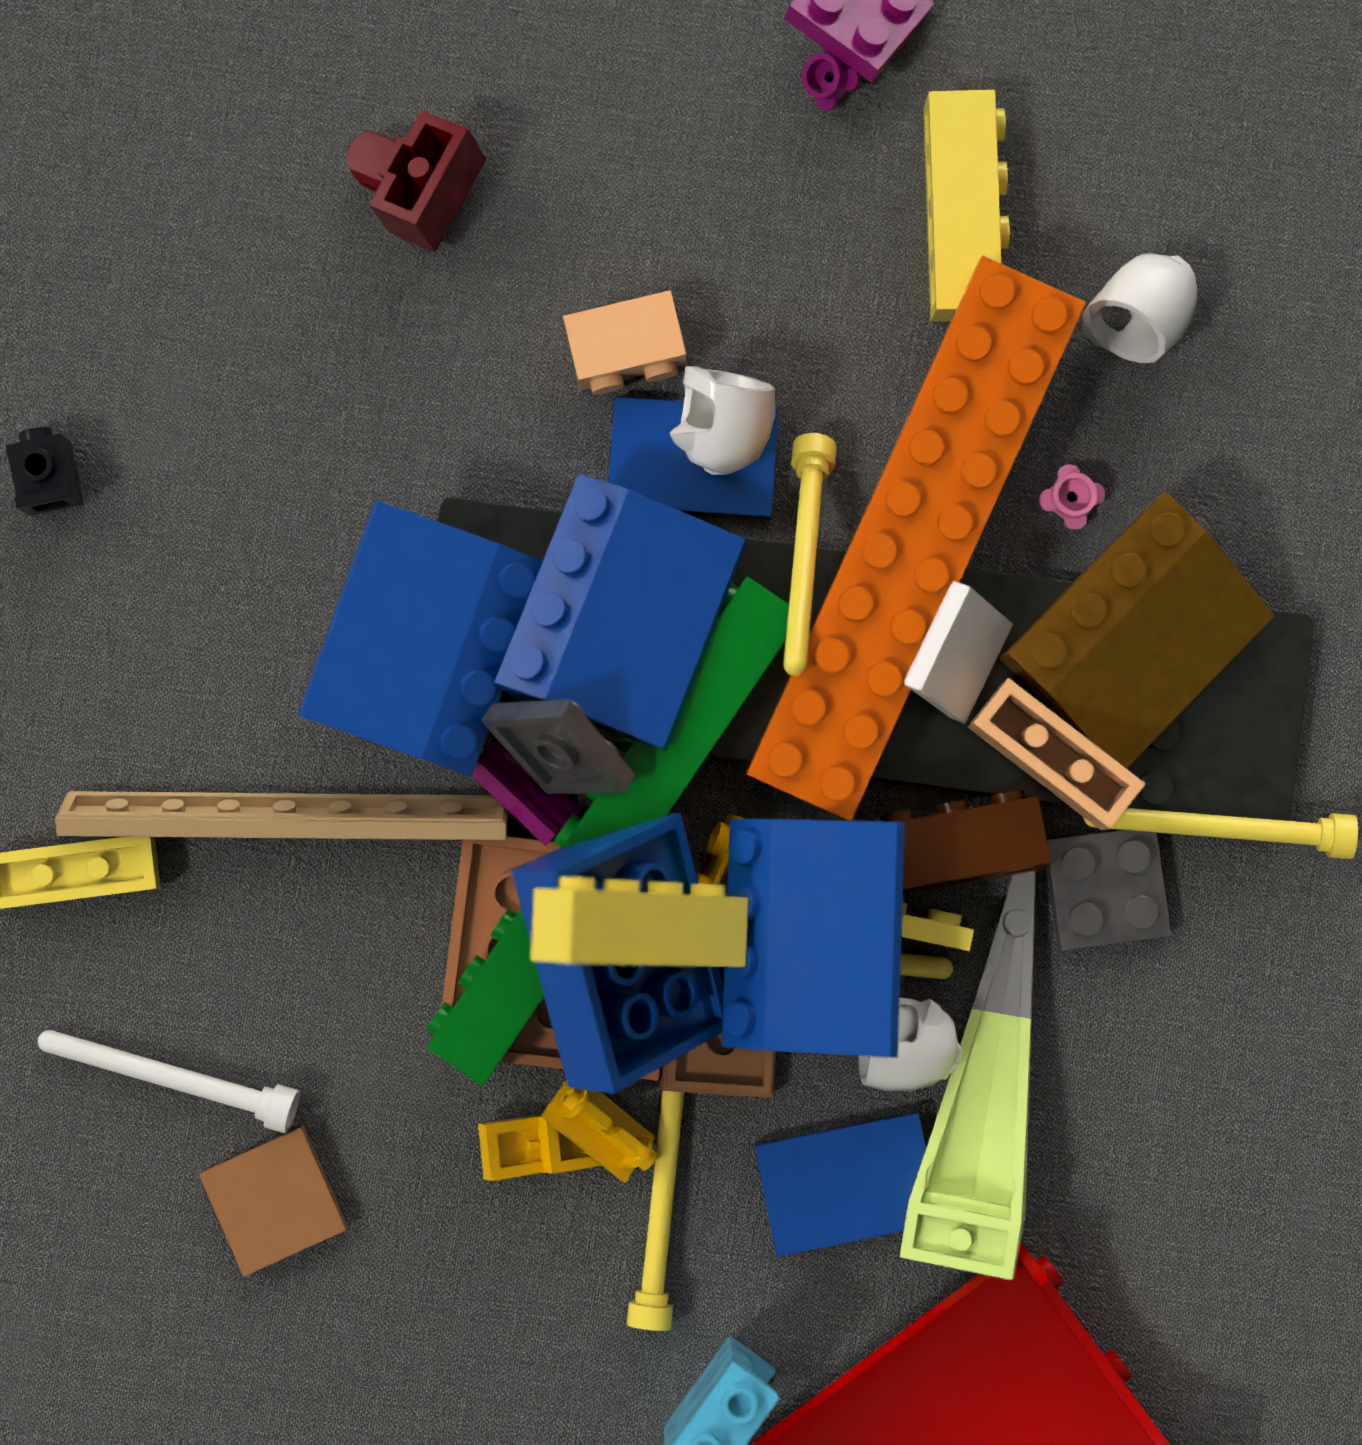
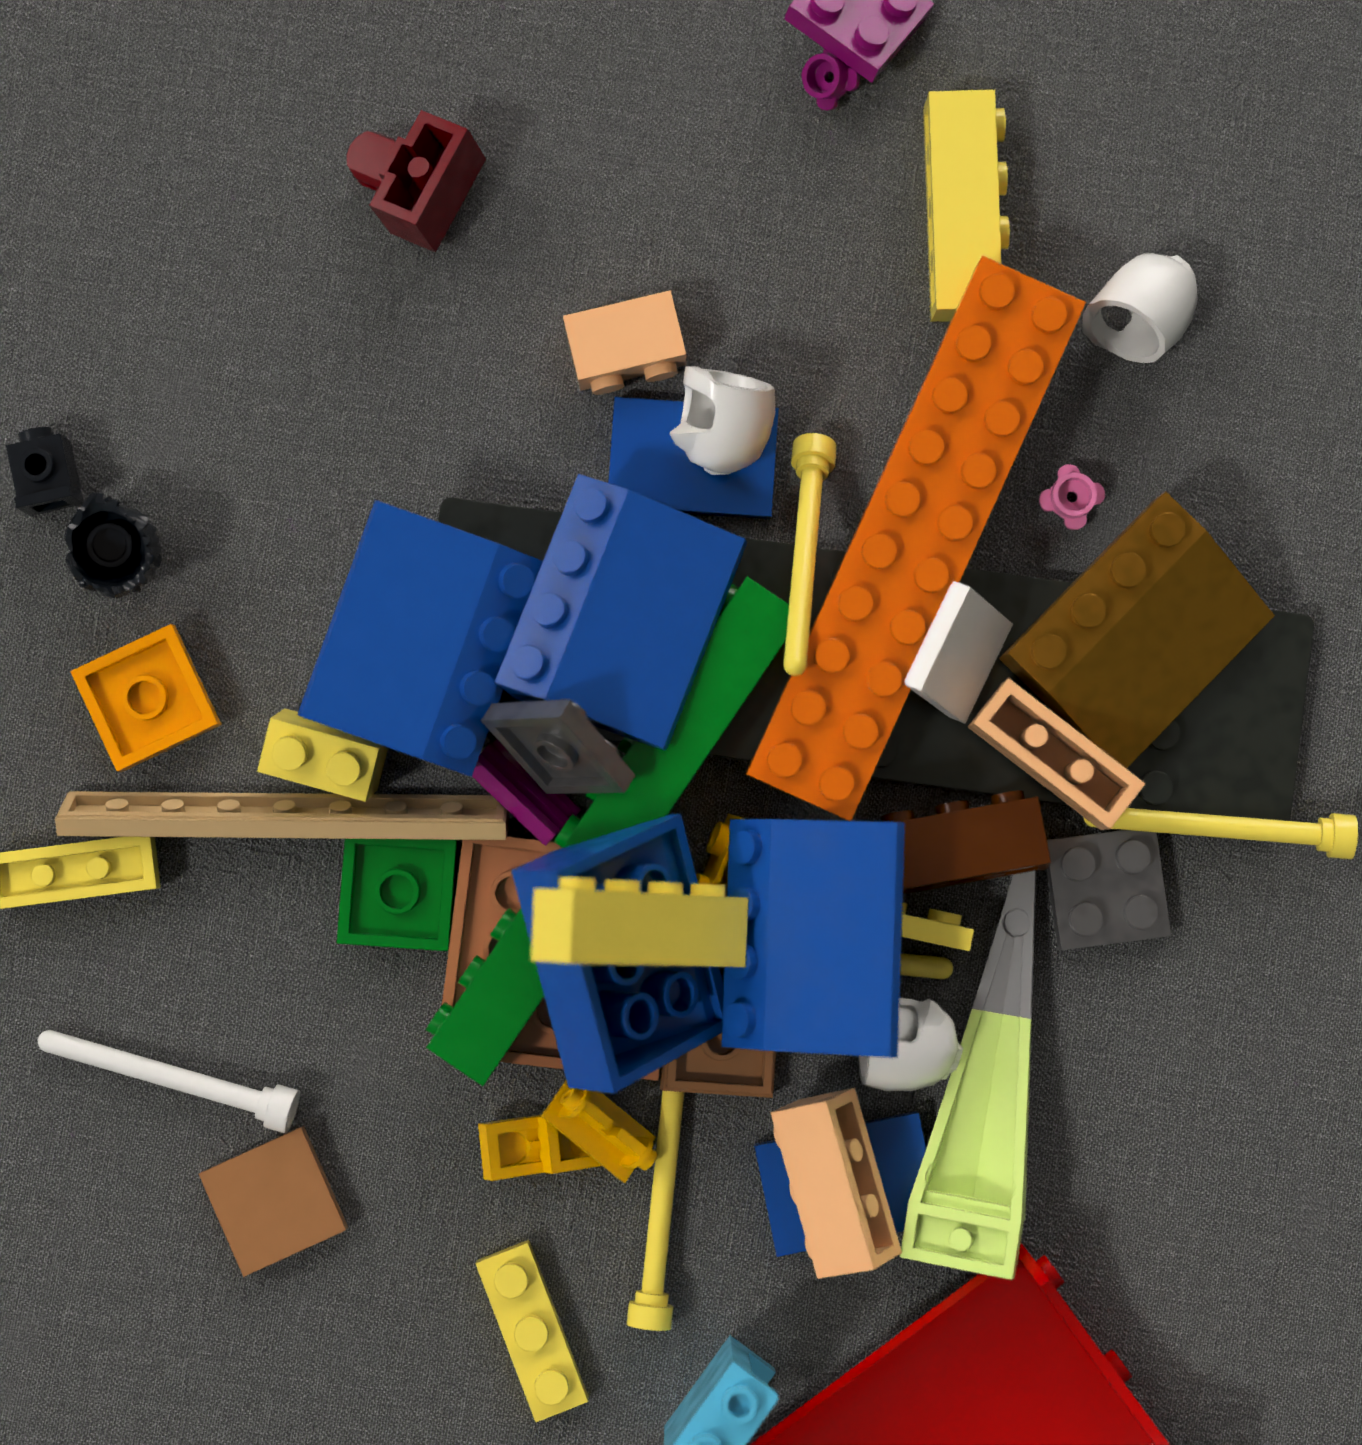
none -> black hair [65,492,162,599]
none -> light orange plate [70,624,222,772]
none -> light yellow brick [257,708,388,802]
none -> green plate [336,839,458,951]
none -> light yellow plate [475,1240,589,1423]
none -> light nougat brick [770,1088,902,1279]

